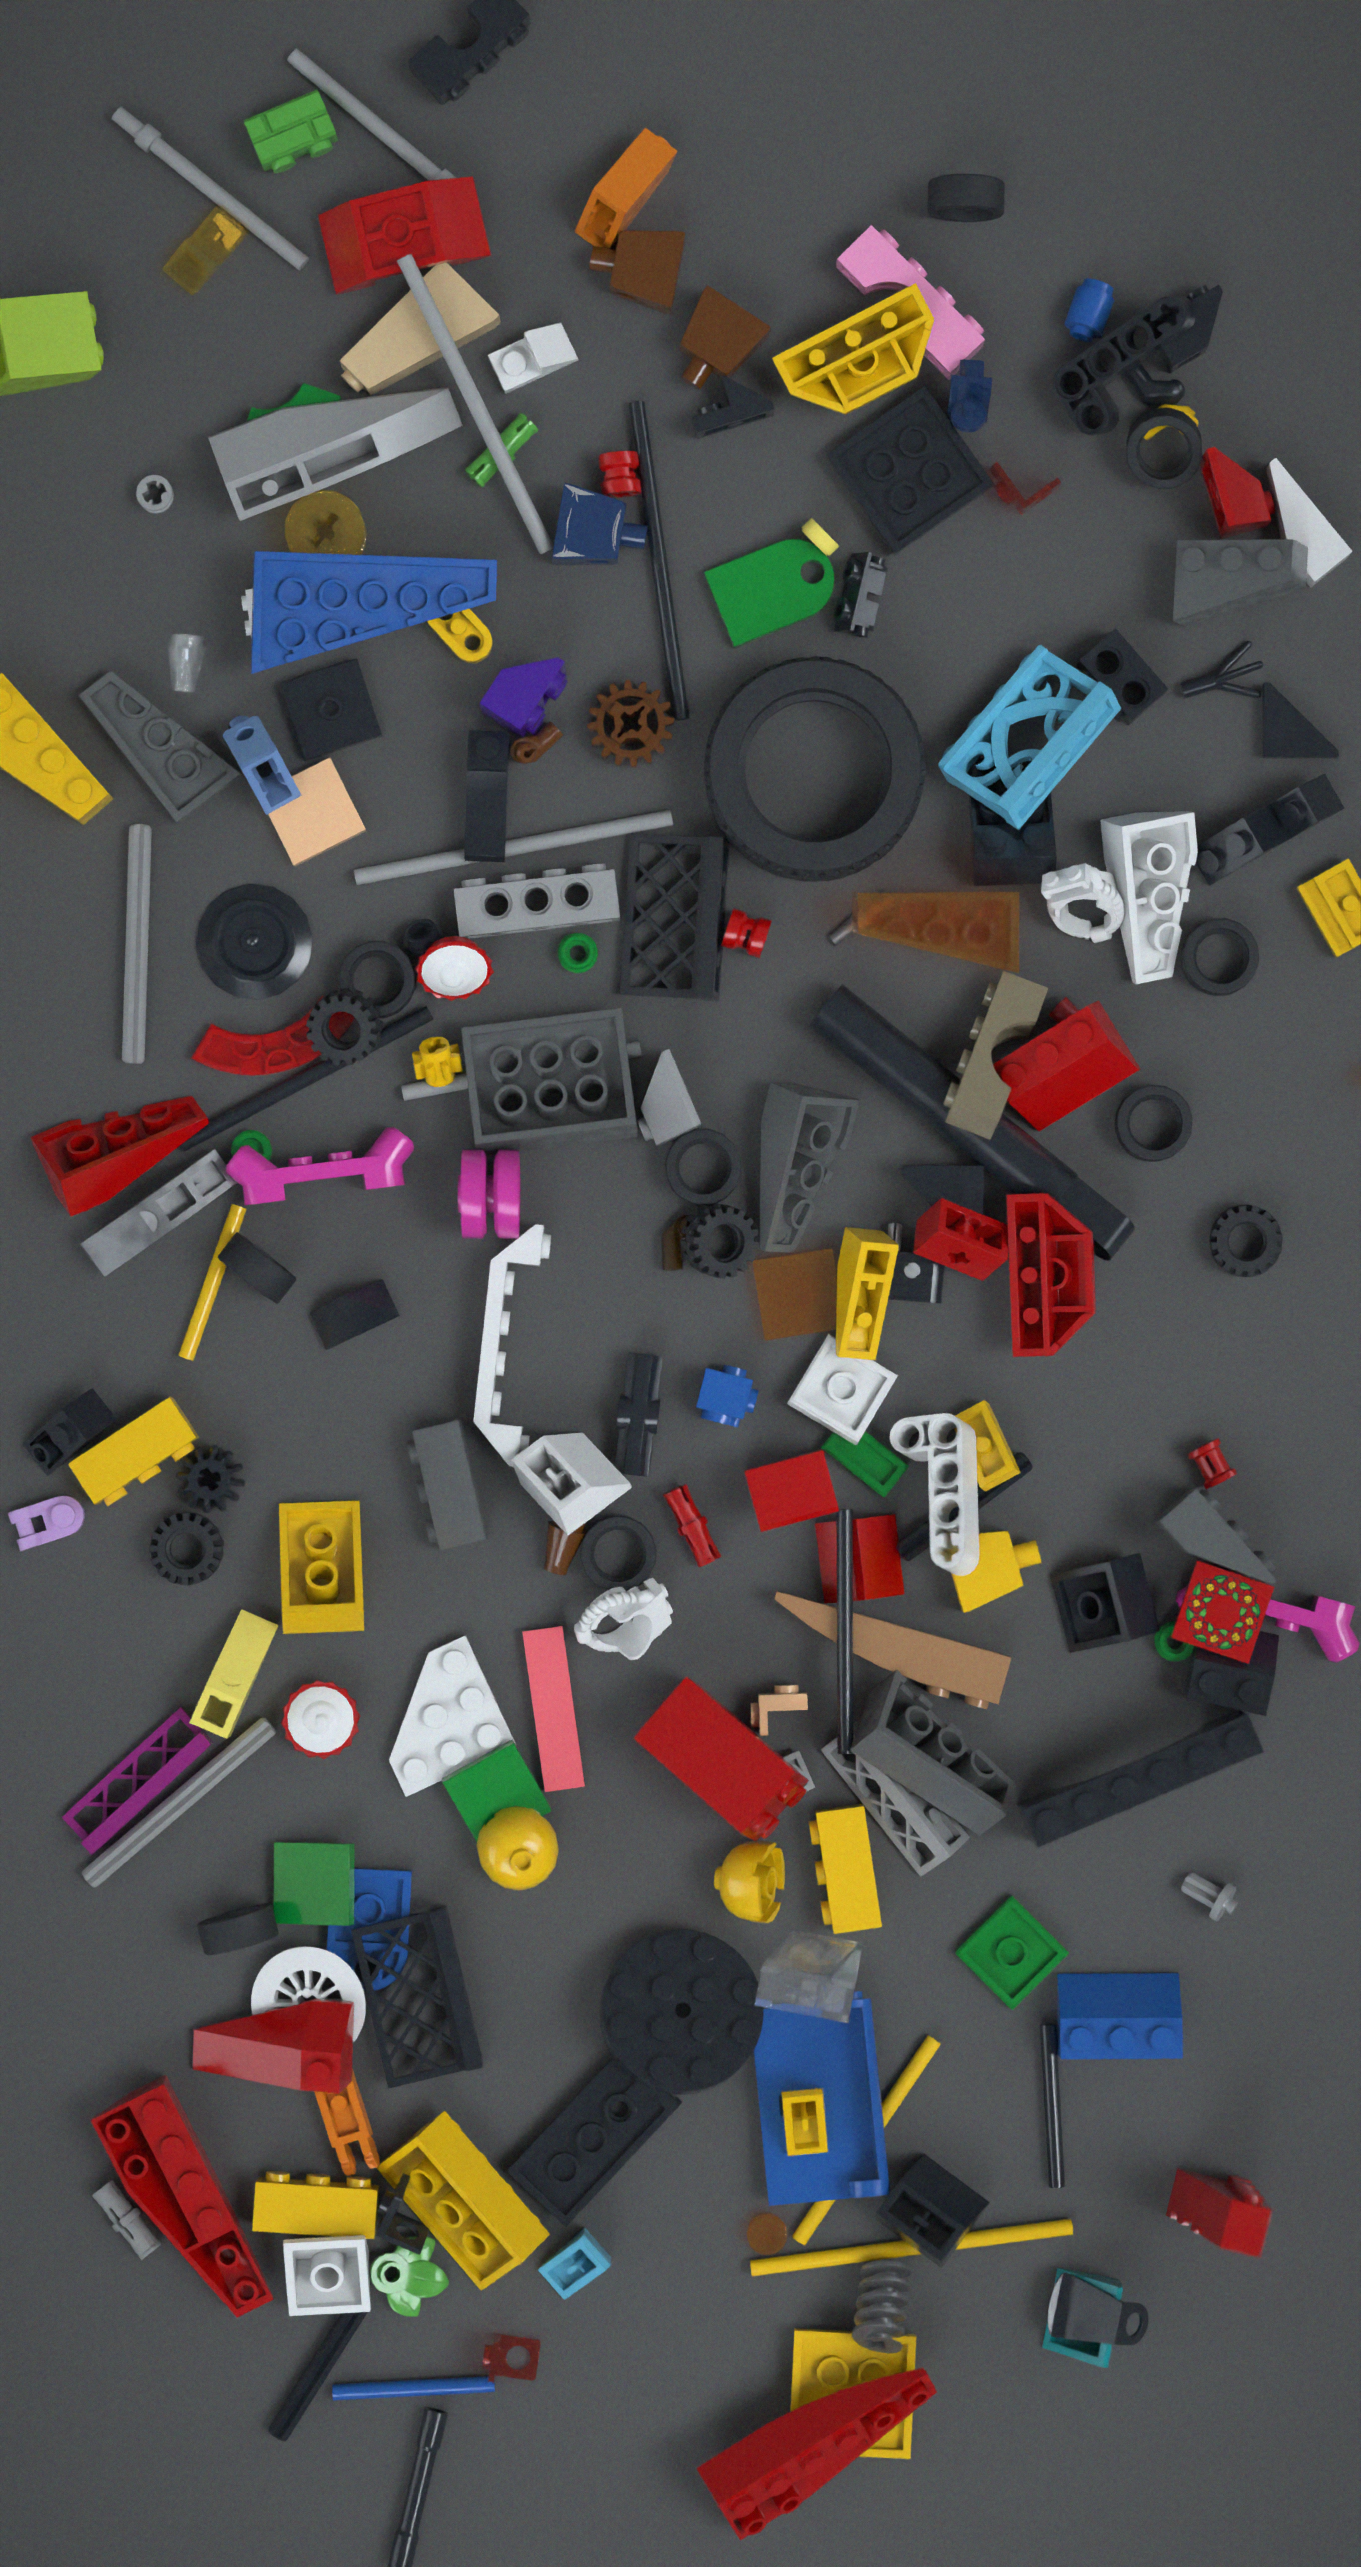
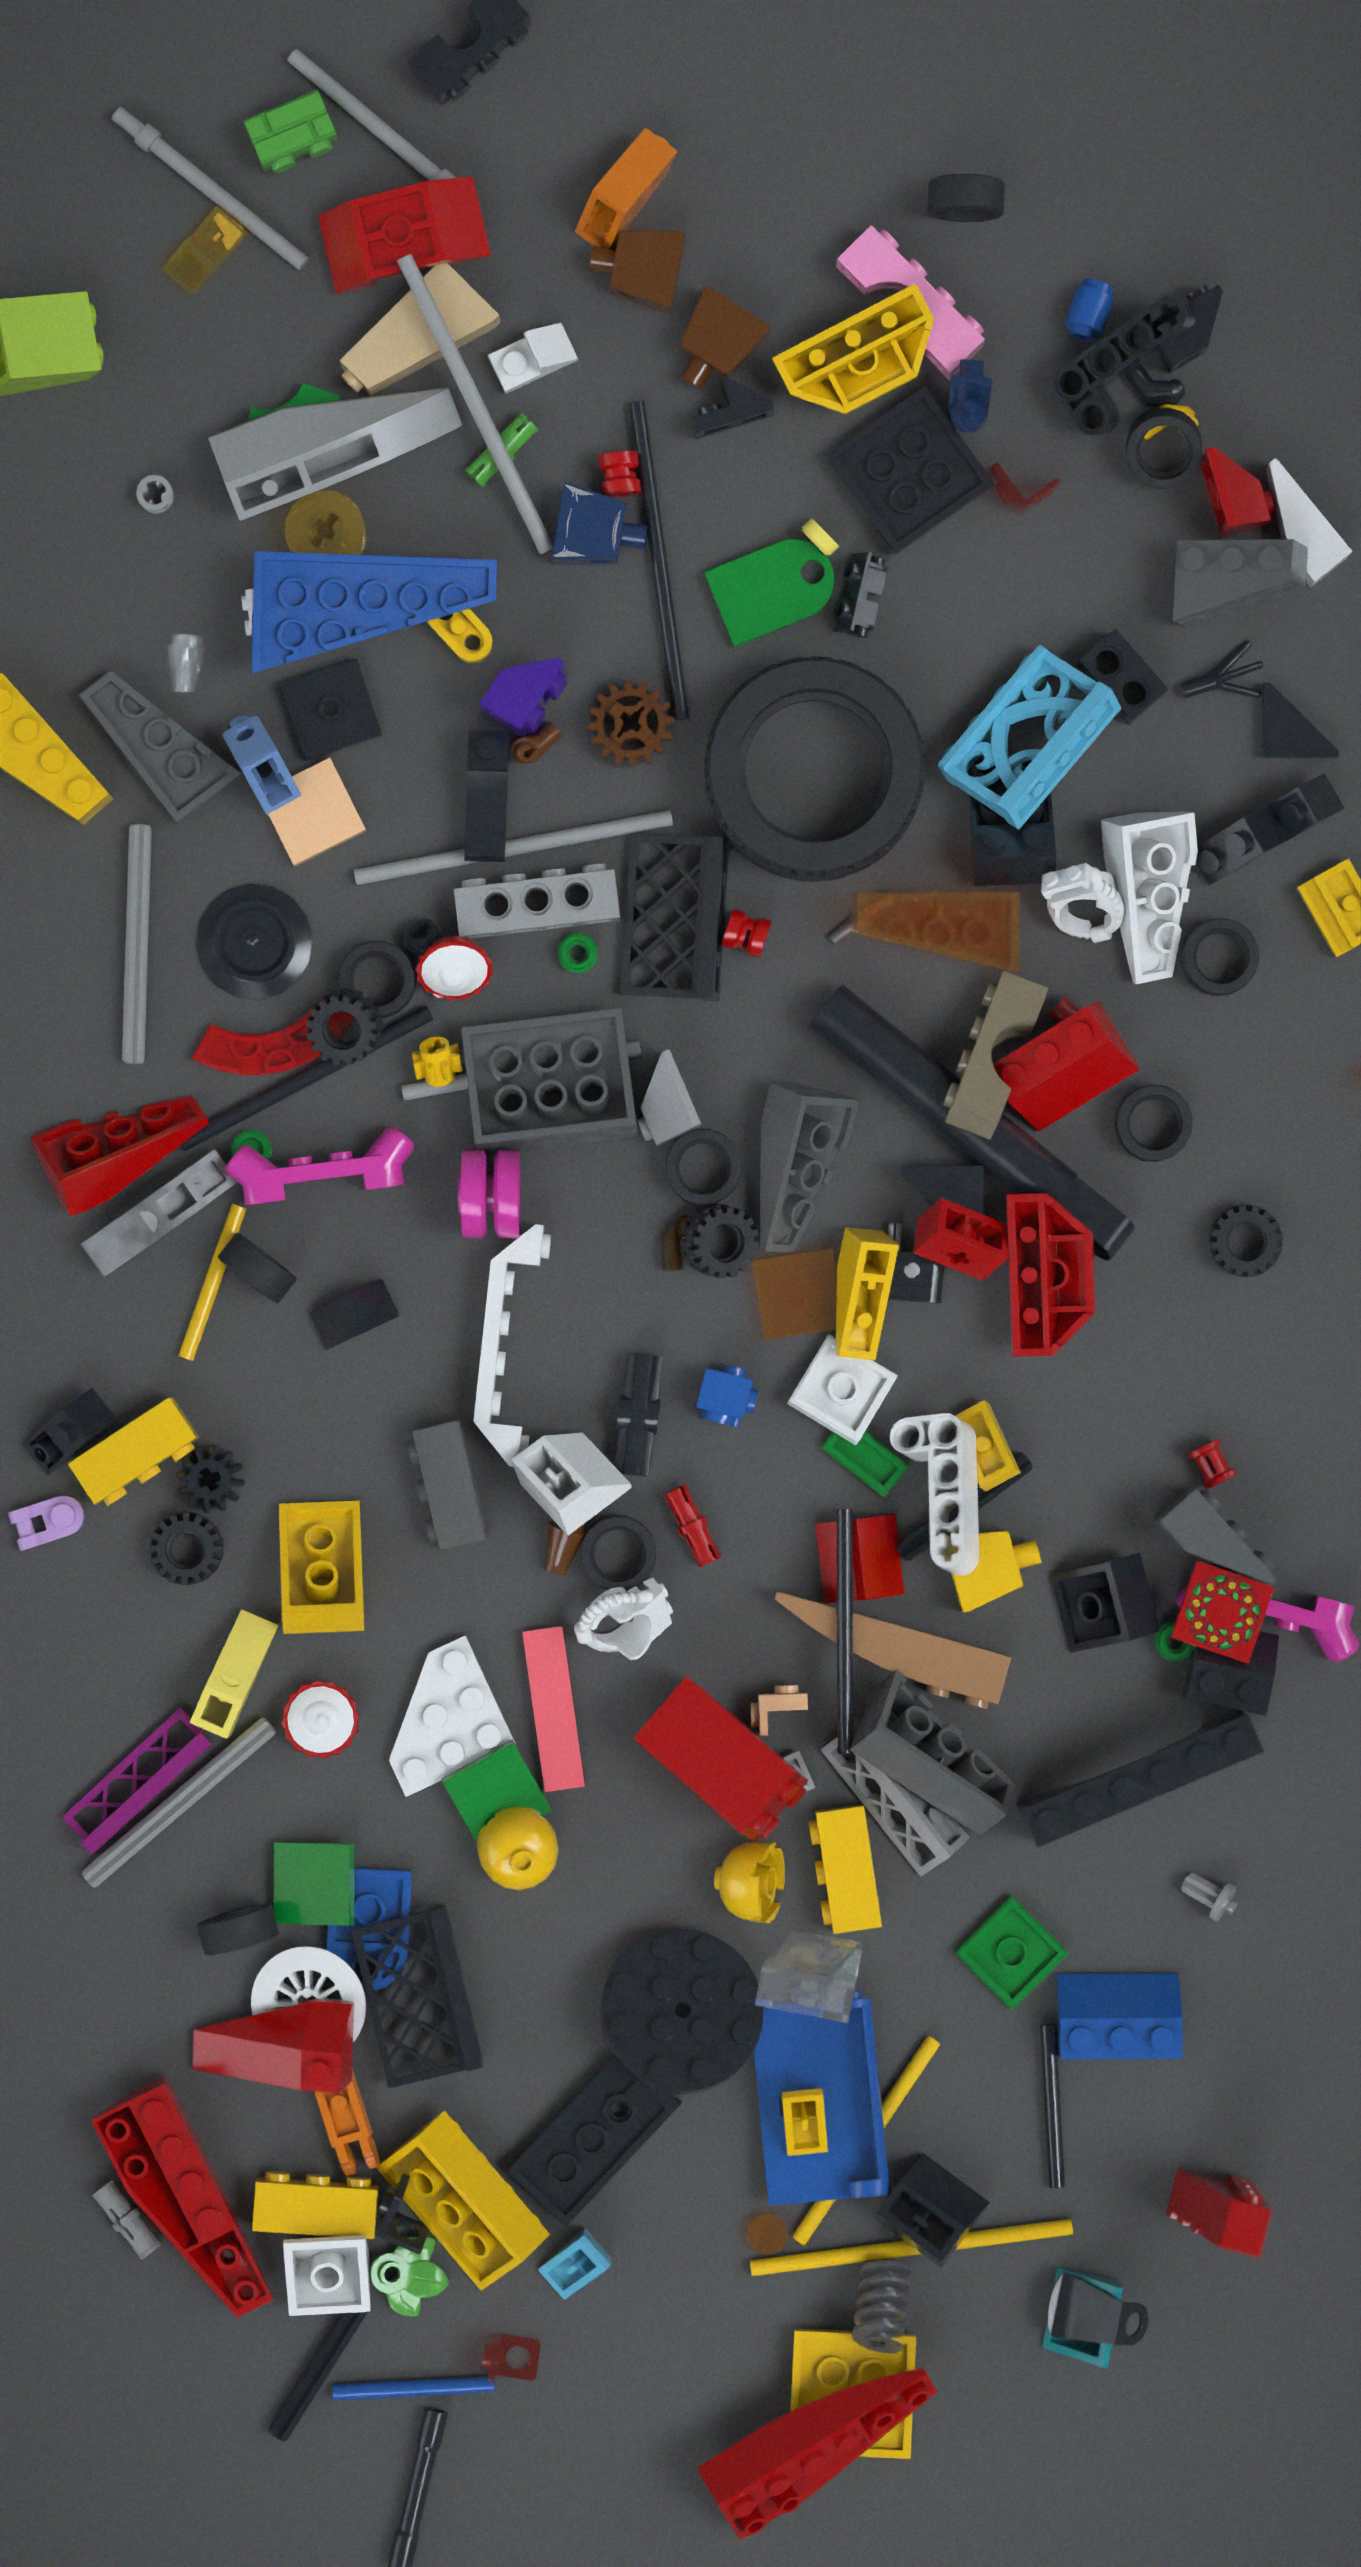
red slope [744,1449,839,1532] -> none

